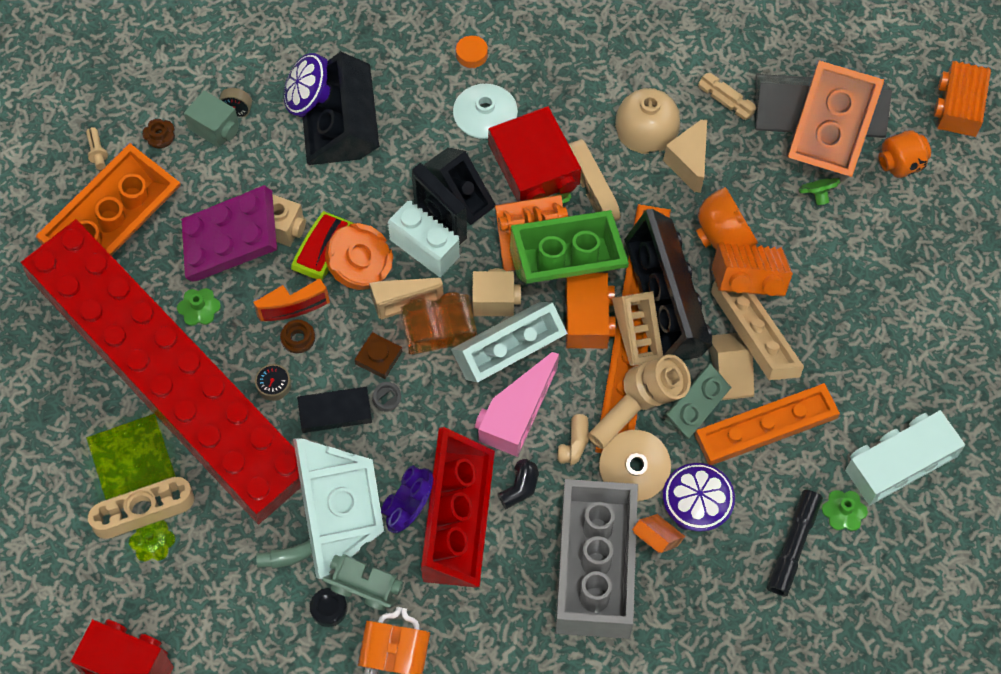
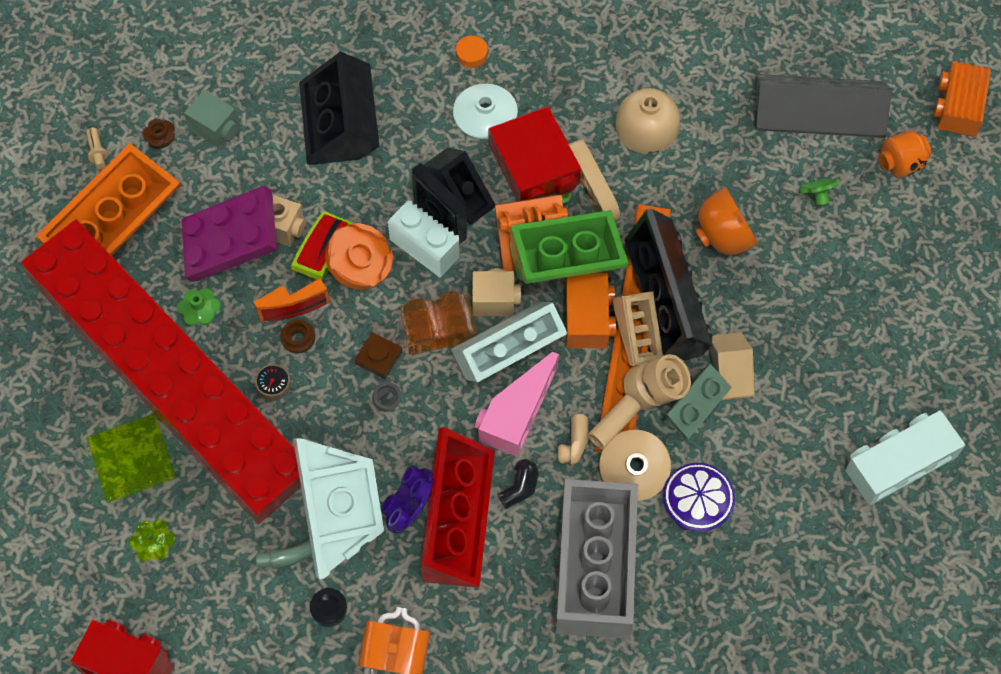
tan beam [88,477,194,539] -> none
tile [219,88,252,117] -> none
dark purple dish [284,53,330,117] -> none
black tile [297,386,372,433] -> none
sand green hinge [322,554,404,611] -> none
tan slope [369,278,444,320] -> none
orange tile [632,514,686,553] -> none
tan slope [663,120,707,193] -> none
orange plate [695,383,840,465] -> none
tan axle [698,73,757,120] -> none
orange brick [711,241,793,297] -> none
tan plate [711,281,804,380] -> none
black piece [767,490,823,597] -> none
orange brick [787,60,884,177] -> none
bright green plant [822,490,868,531] -> none

